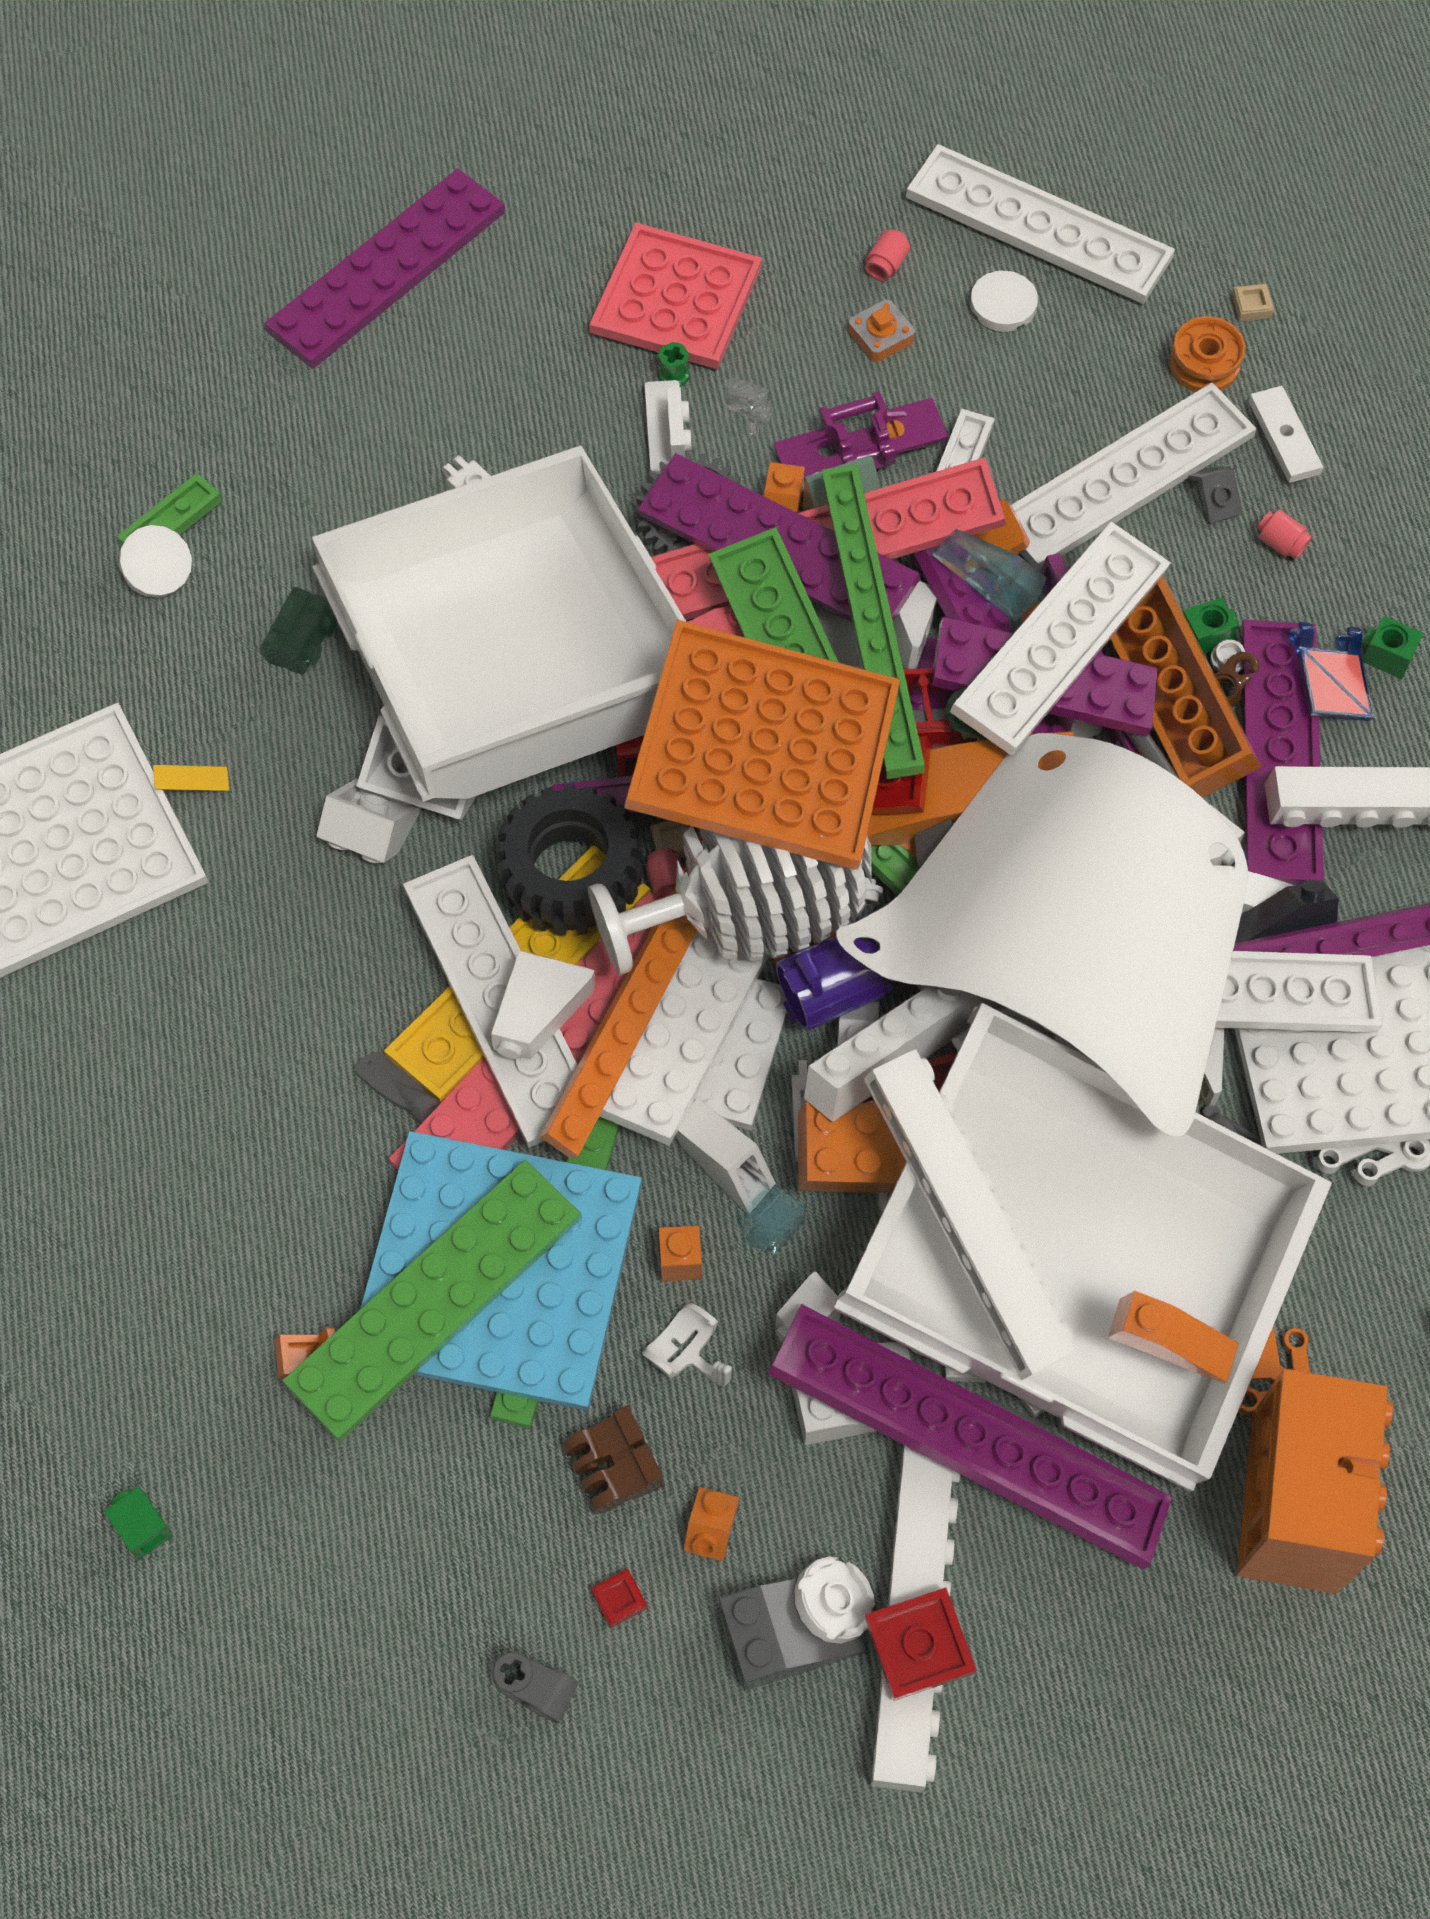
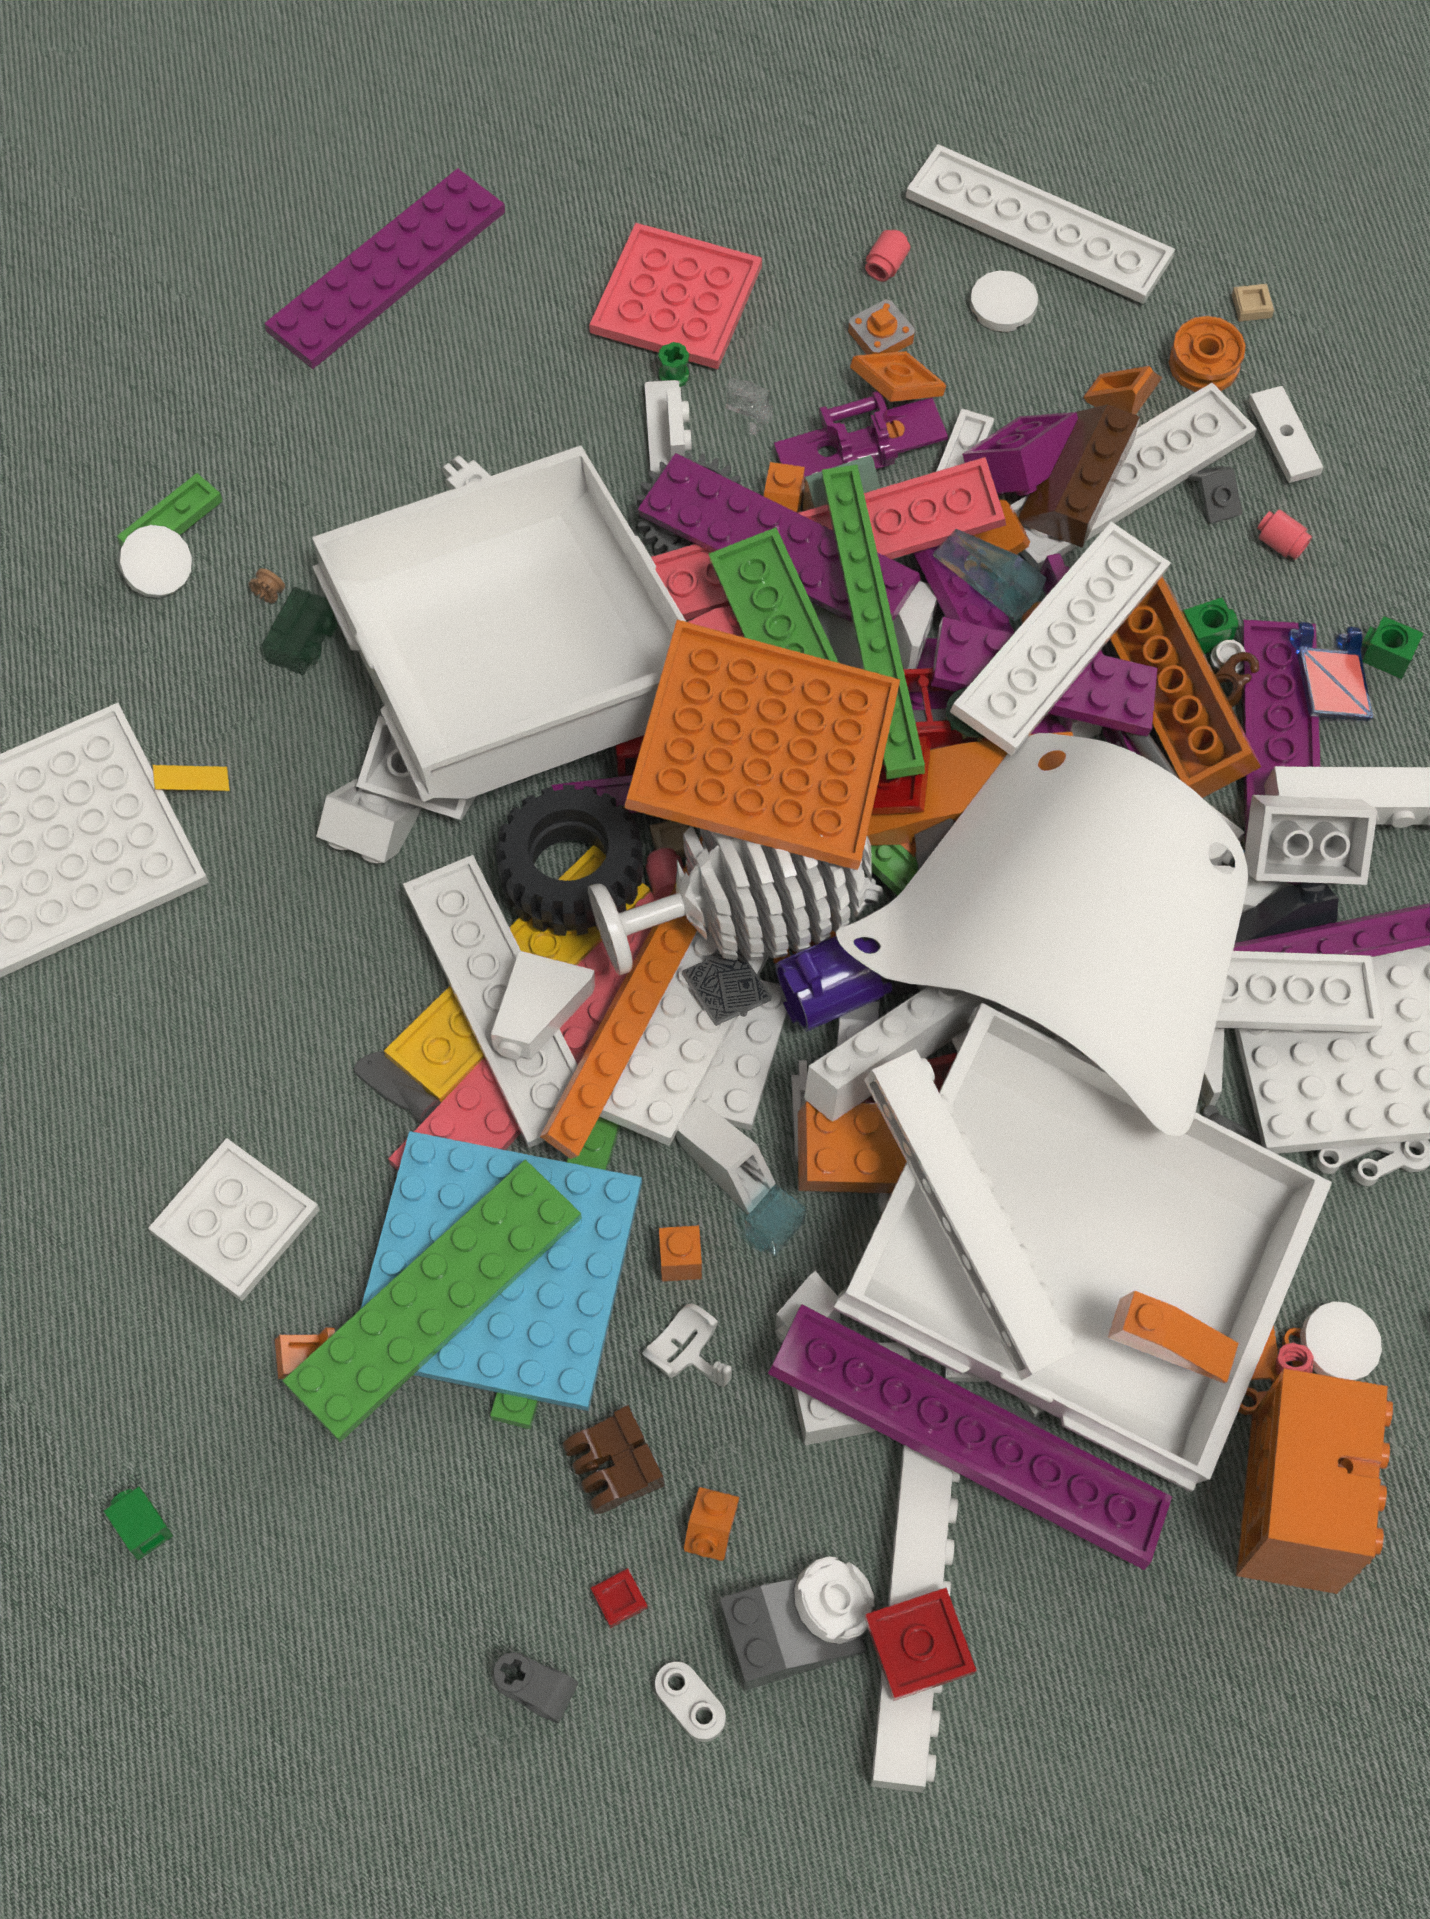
none -> white plate [148,1138,320,1302]
none -> medium nougat bush [248,568,285,603]
none -> white plate [655,1662,726,1742]
none -> dark grey piece [682,946,772,1026]
none -> orange tile [850,351,947,402]
none -> magenta slope [962,412,1078,496]
none -> reddish brown slope [1018,404,1140,548]
none -> orange slope [1083,366,1162,415]
none -> white brick [1244,795,1378,885]
none -> coral axle [1275,1343,1314,1375]
none -> white tile [1300,1301,1382,1381]

